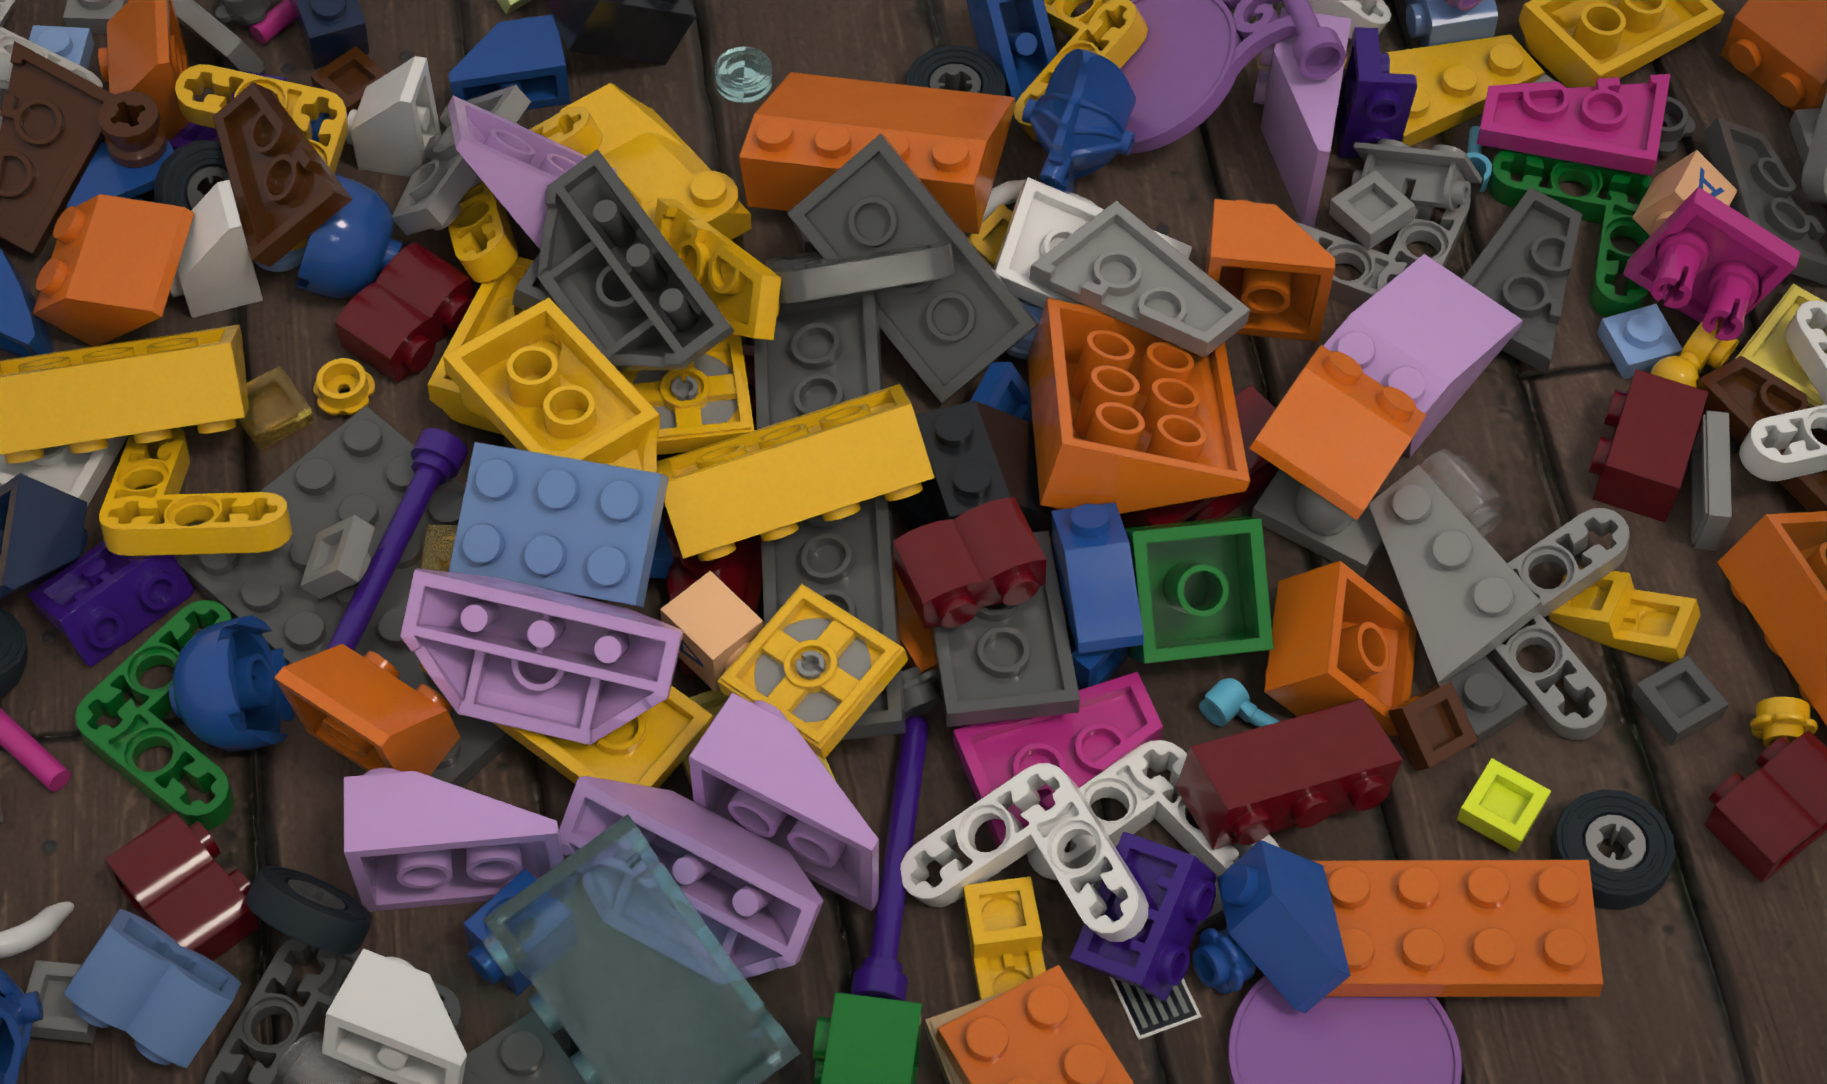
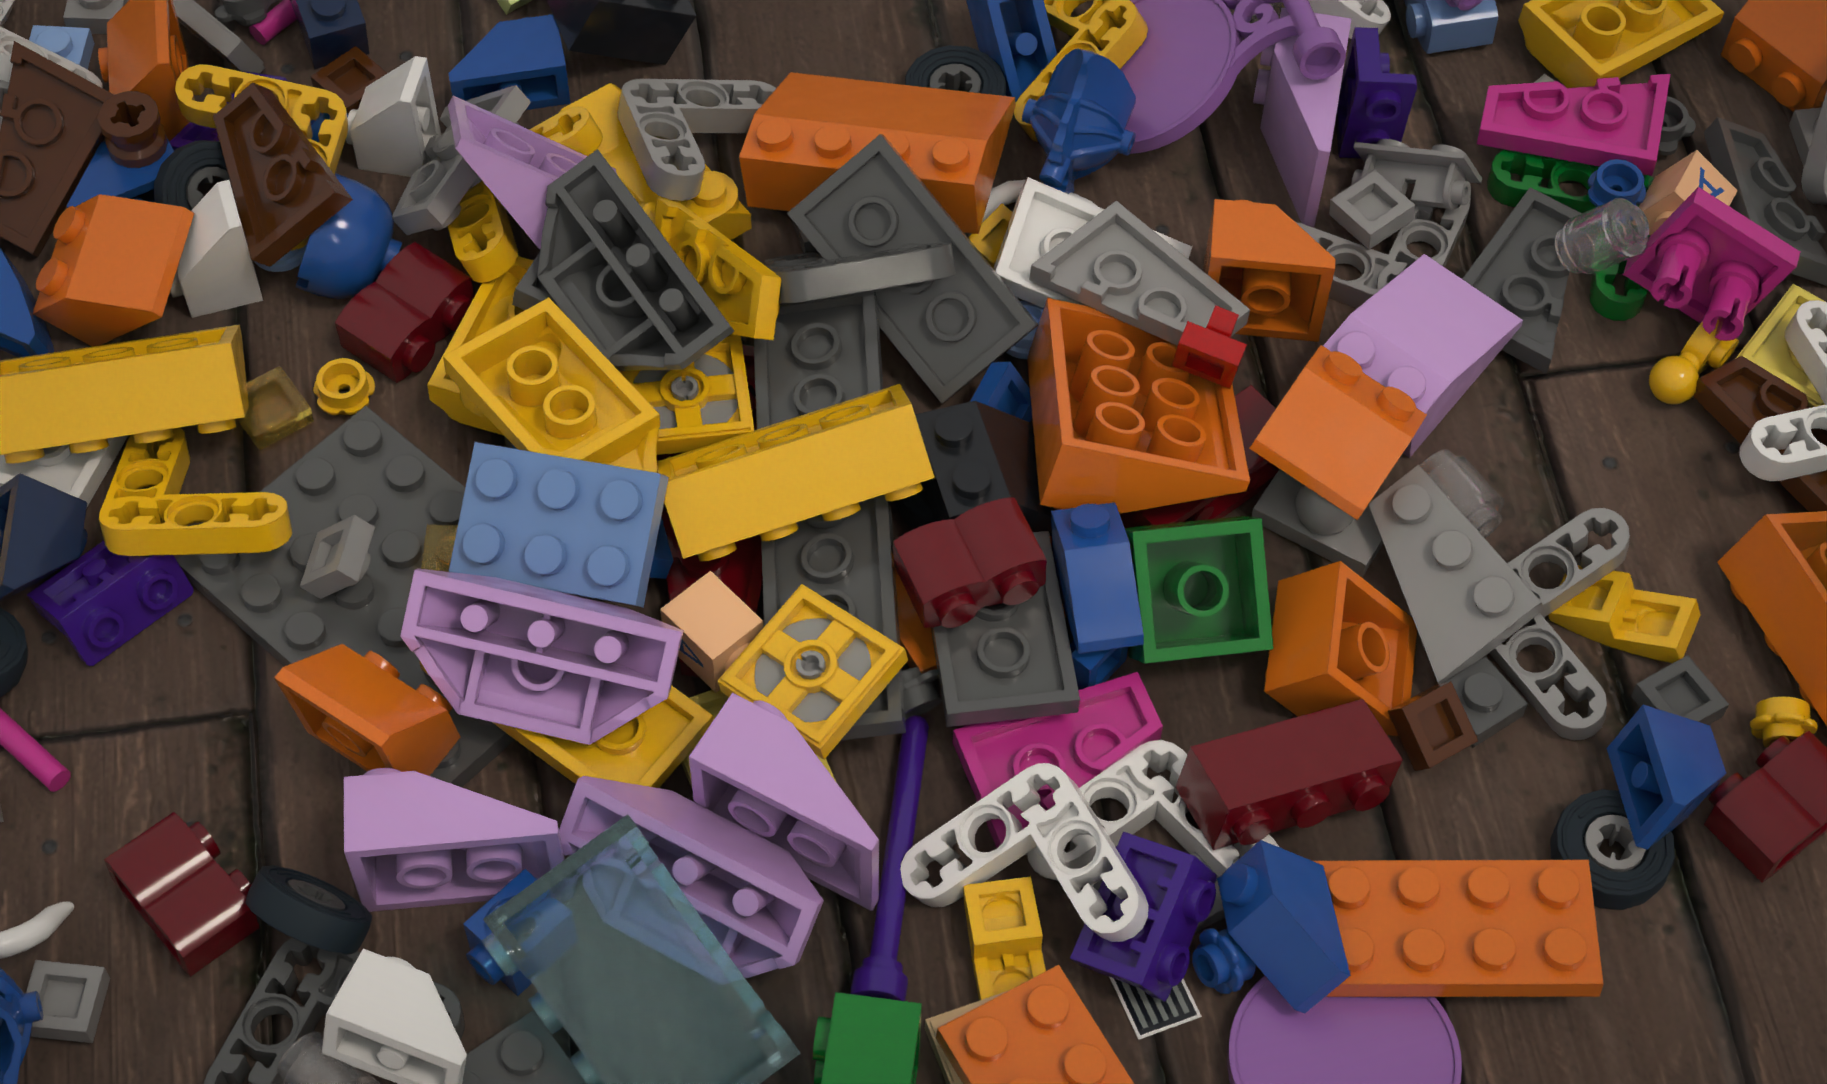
medium blue brick [63,909,241,1068] -> none
green beam [75,600,235,830] -> none
blue cylinder [169,615,295,752] -> none
dark purple piece [326,428,468,651] -> none
clear light blue tile [715,47,772,103] -> none
medium azure hand [1199,678,1280,727] -> none
yellow wing [1343,34,1545,147] -> none
neon yellow plate [1456,758,1551,853] -> none
medium azure hand [1466,126,1492,192] -> none
dark red brick [1588,369,1709,522] -> none
light blue plate [1597,304,1682,379] -> none
light grey tile [1690,411,1732,551] -> none
none -> light grey beam [617,79,776,201]
none -> red tile [1172,305,1247,389]
none -> clear brick [1555,198,1649,274]
none -> blue plate [1588,159,1646,215]
none -> blue slope [1606,704,1727,850]

